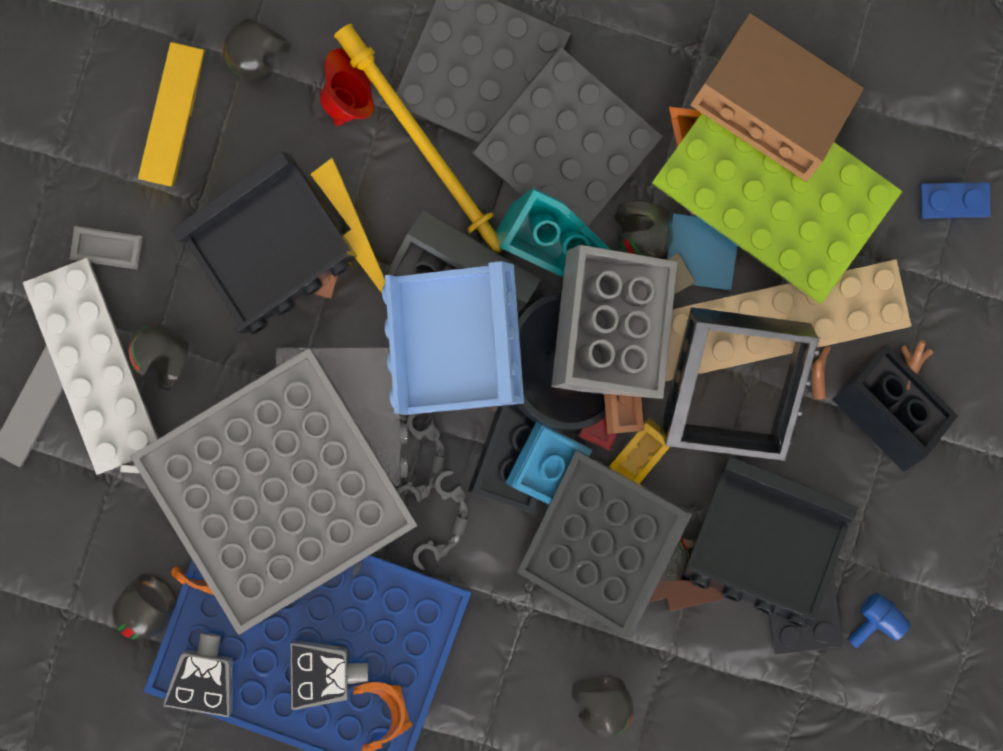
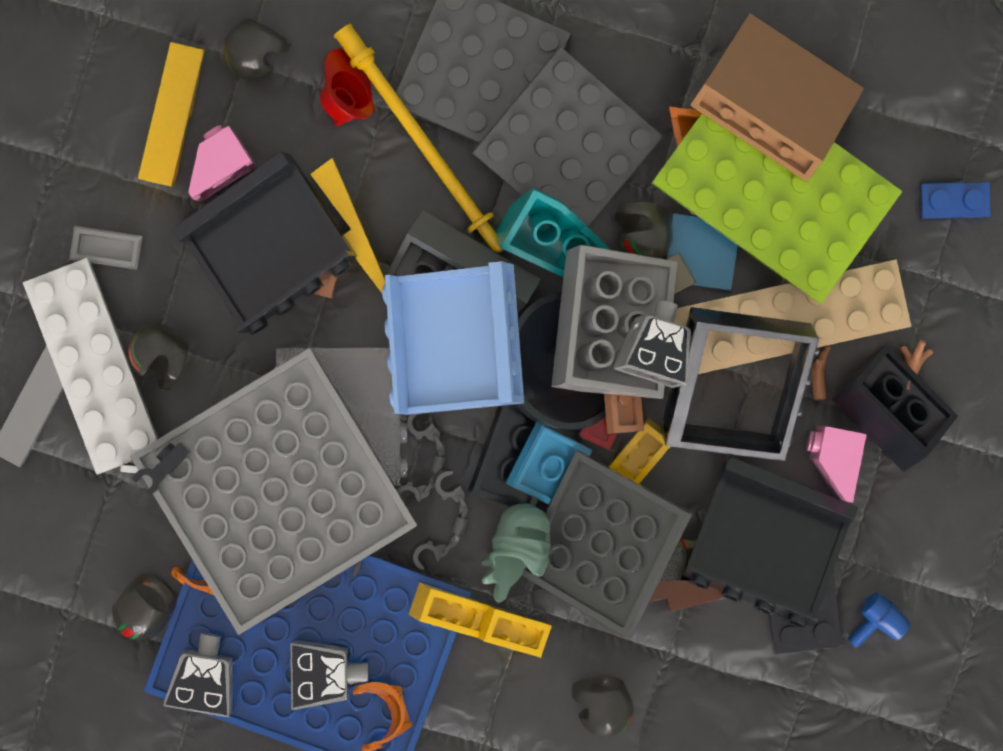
none -> black plate [133,442,192,495]
none -> bright pink slope [188,125,257,203]
none -> yellow slope [408,582,552,658]
none -> sand green piece [480,503,551,602]
none -> torso [613,300,691,388]
none -> bright pink slope [806,425,867,503]

